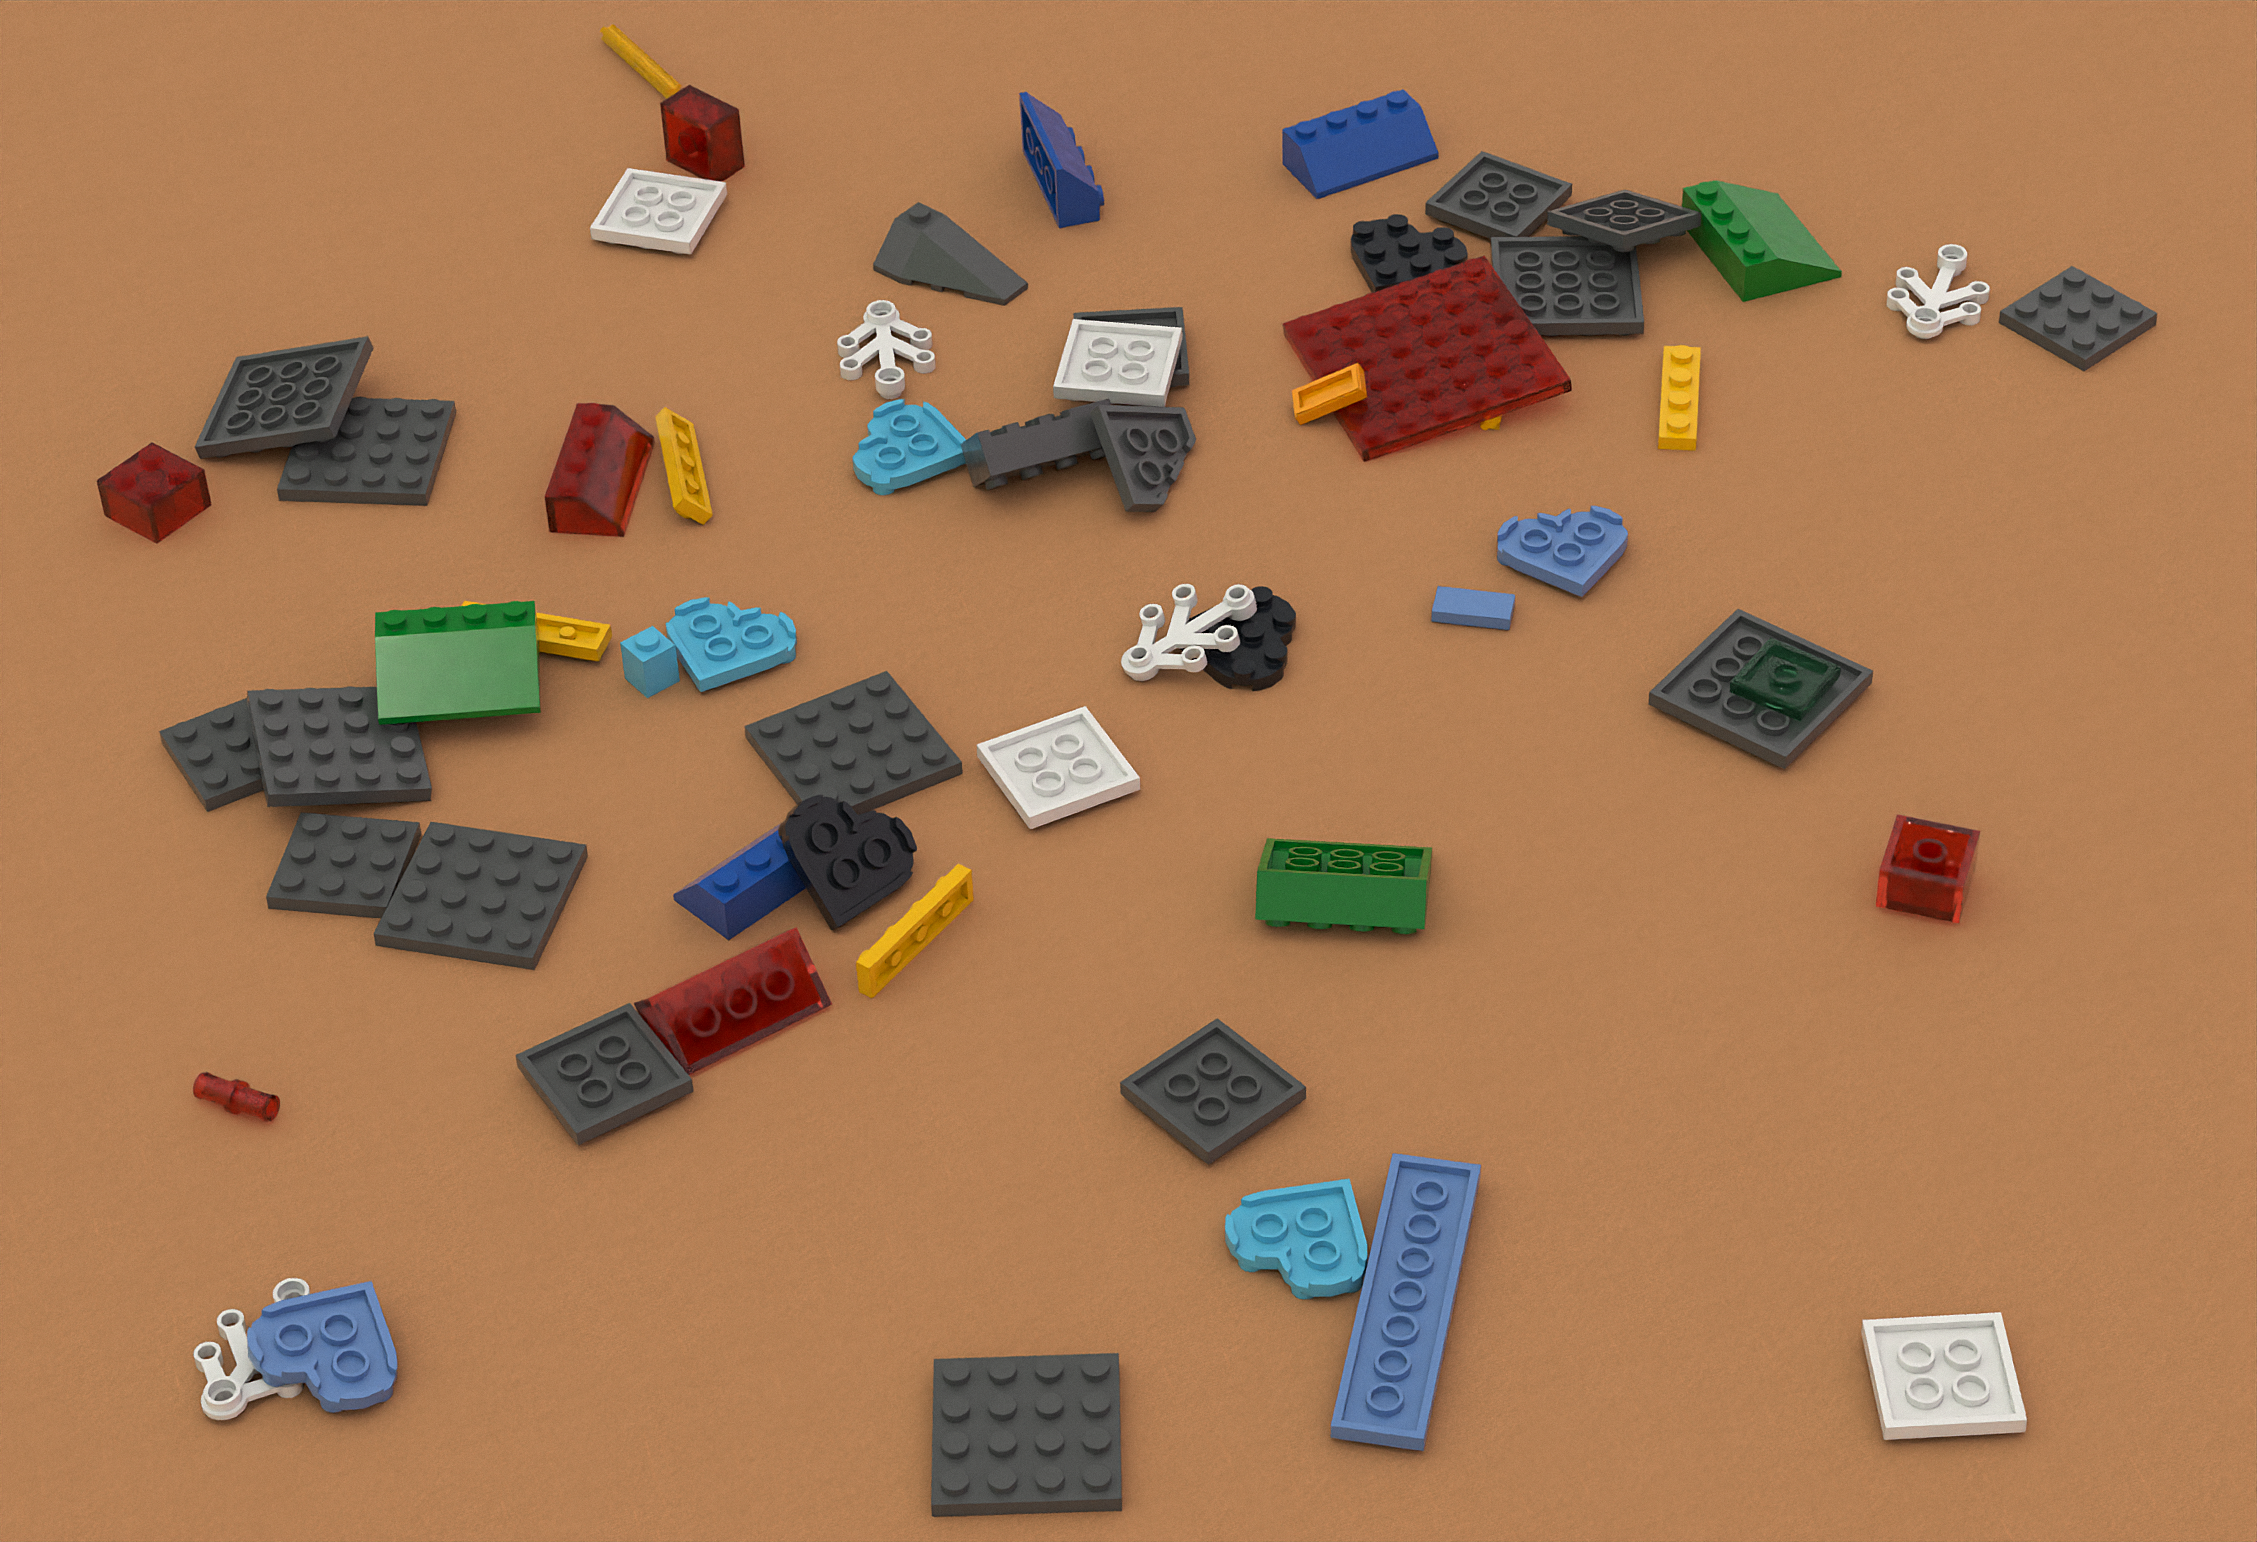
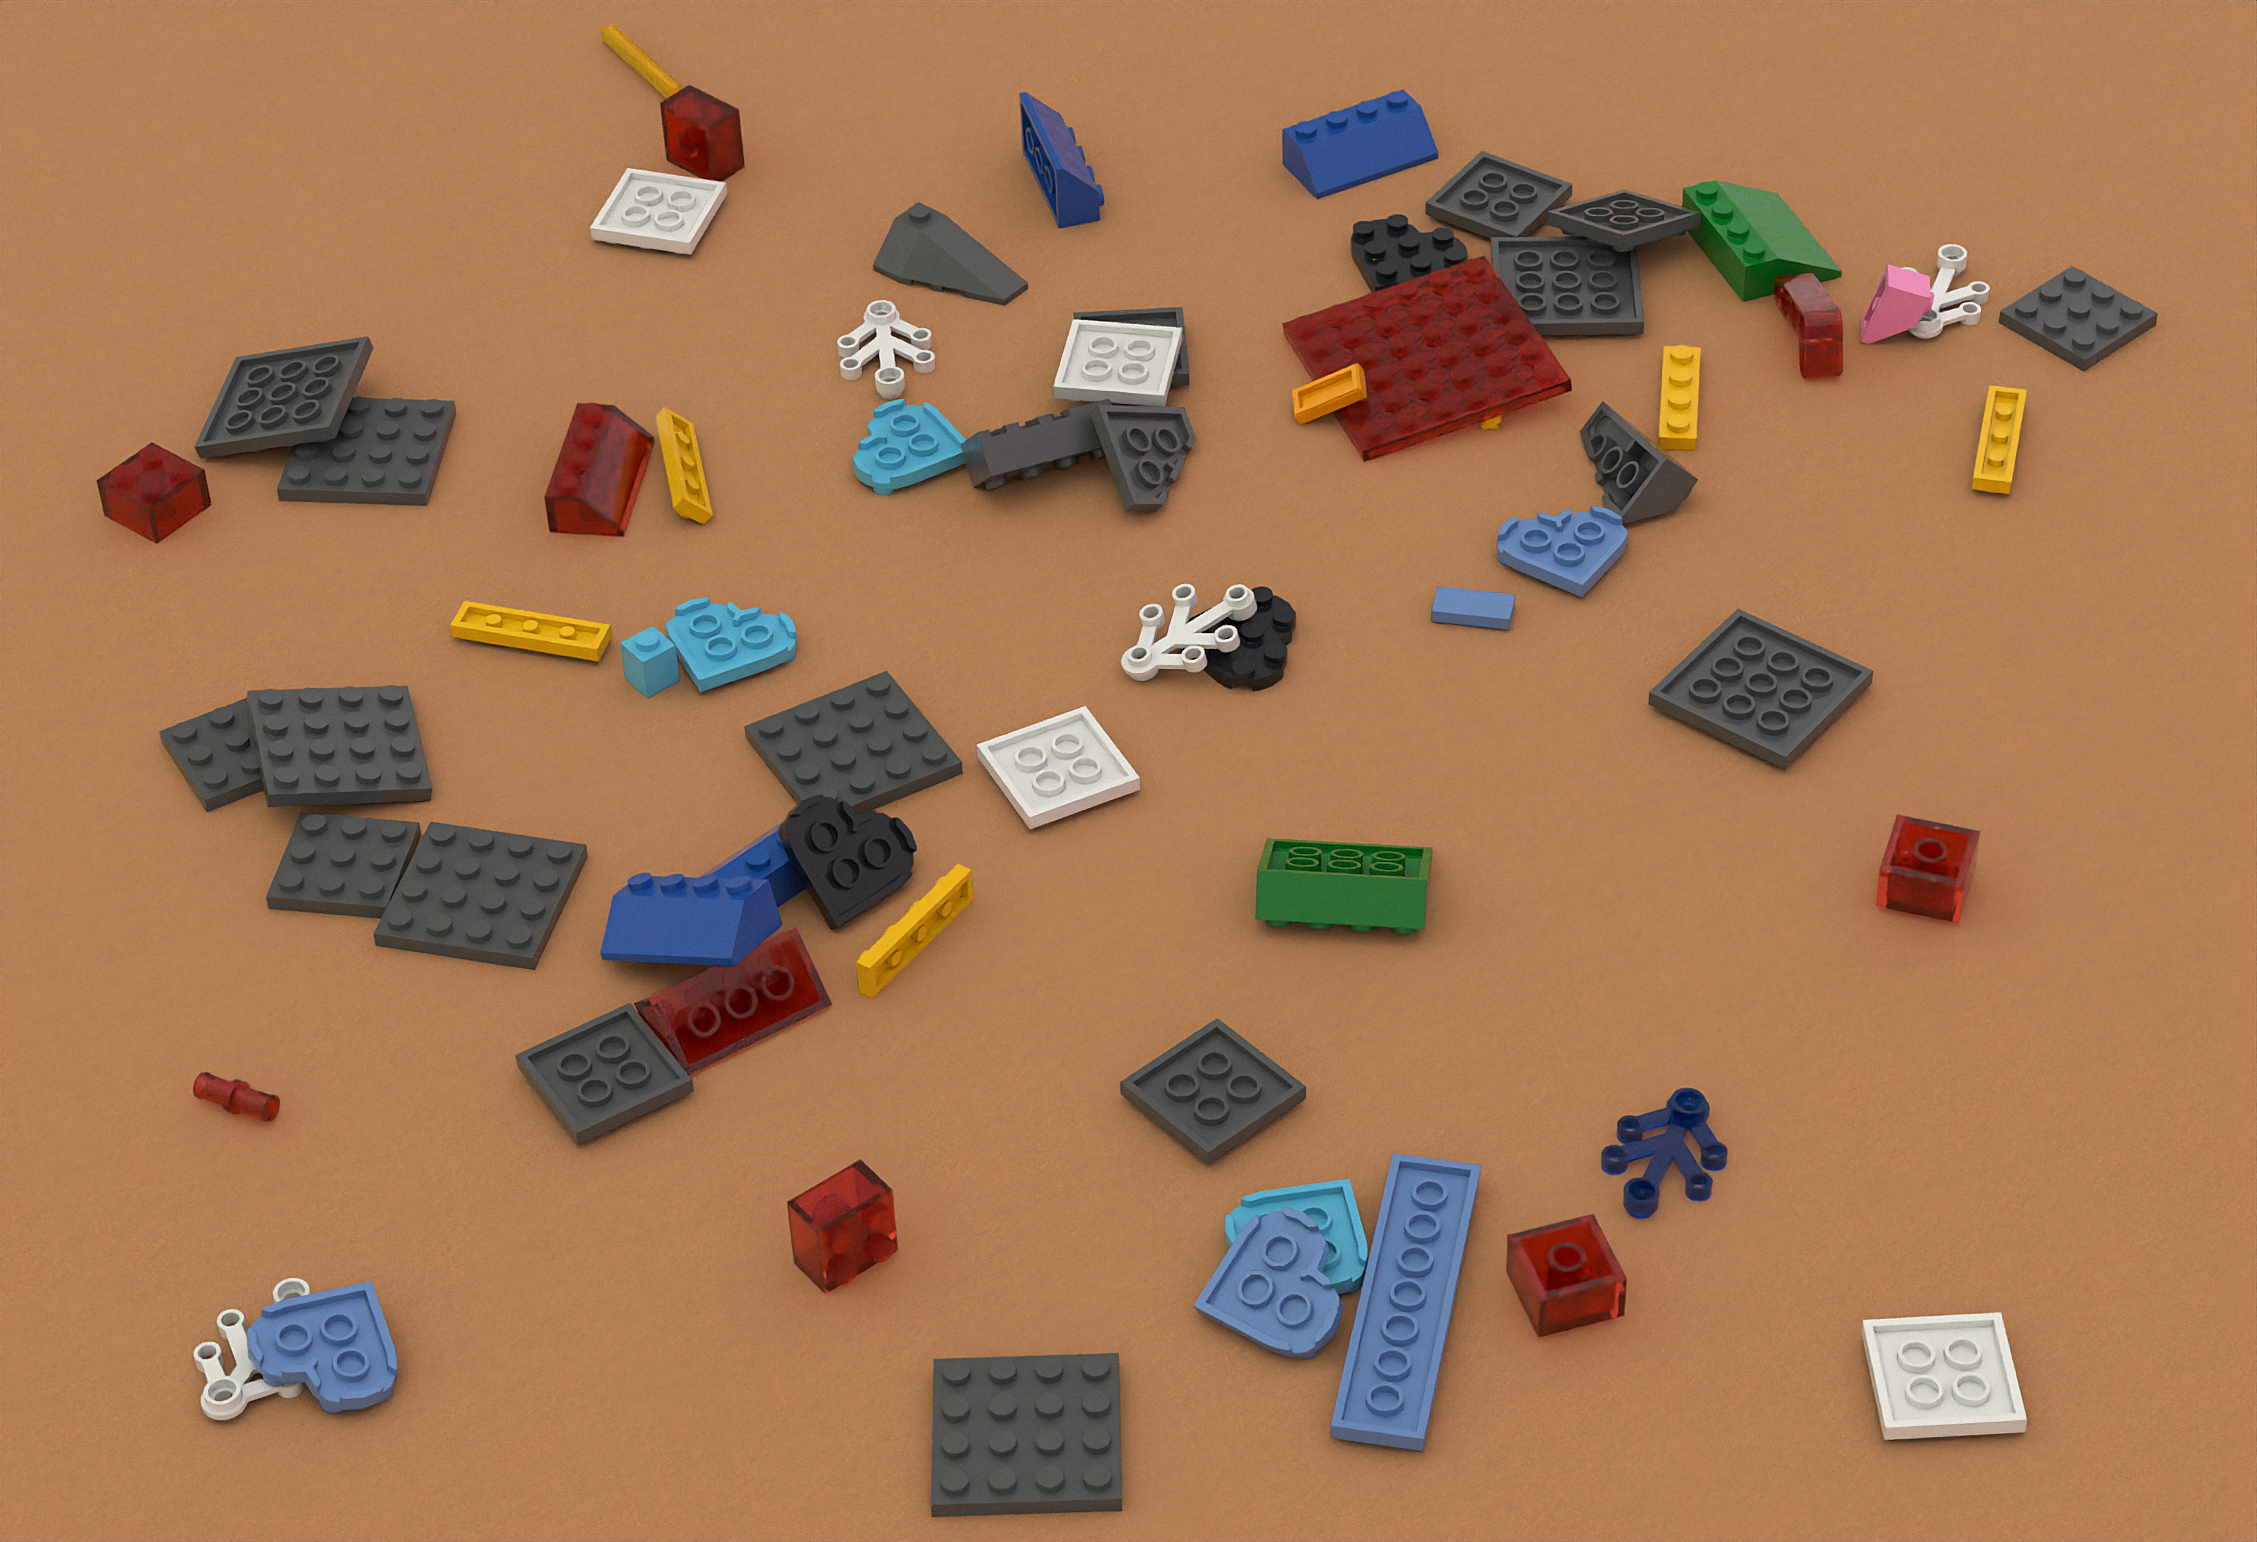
green slope [375,601,541,725] -> none
clear green tile [1730,637,1841,722] -> none
none -> blue slope [600,873,783,966]
none -> clear red brick [787,1159,898,1294]
none -> medium blue plate [1193,1207,1344,1360]
none -> clear red brick [1506,1213,1627,1338]
none -> dark grey wedge [1580,401,1698,524]
none -> clear blue plant [1601,1088,1728,1219]
none -> clear red beam [1774,272,1843,379]
none -> bright pink slope [1861,264,1934,344]
none -> yellow plate [1972,385,2027,494]

